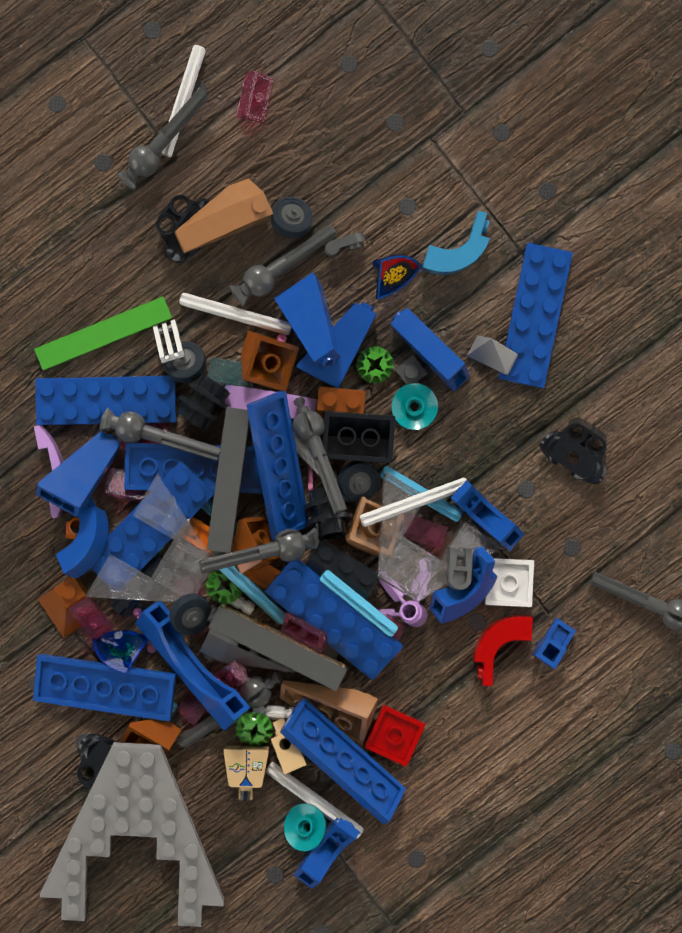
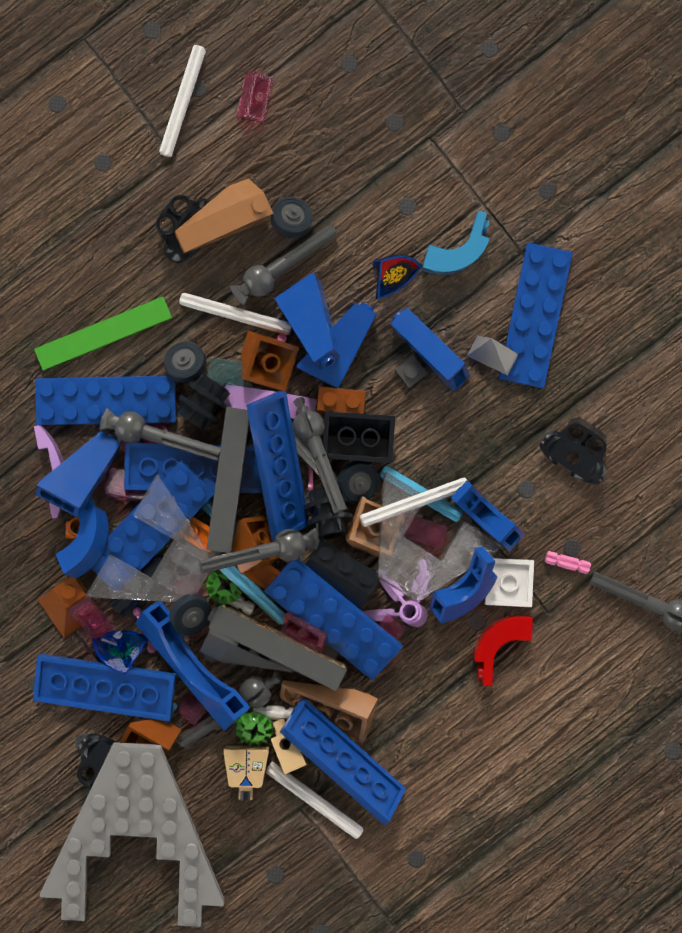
dark grey piece [116,87,210,190] -> none
white tile [153,319,185,363] -> none
clear pink plate [214,660,249,689] -> none
teal dish [284,803,326,851] -> none
blue arch [293,818,360,889] -> none
medium azure axle [319,570,398,637] -> none
dark grey plate [324,232,366,257] -> none
bright green gear [356,346,393,383] -> none
red plate [364,704,426,767] -> none
teal dish [391,383,438,430] -> none
dark grey plate [446,547,473,590] -> none
blue brick [533,618,576,669] -> none
none -> bright pink axle [545,551,591,574]

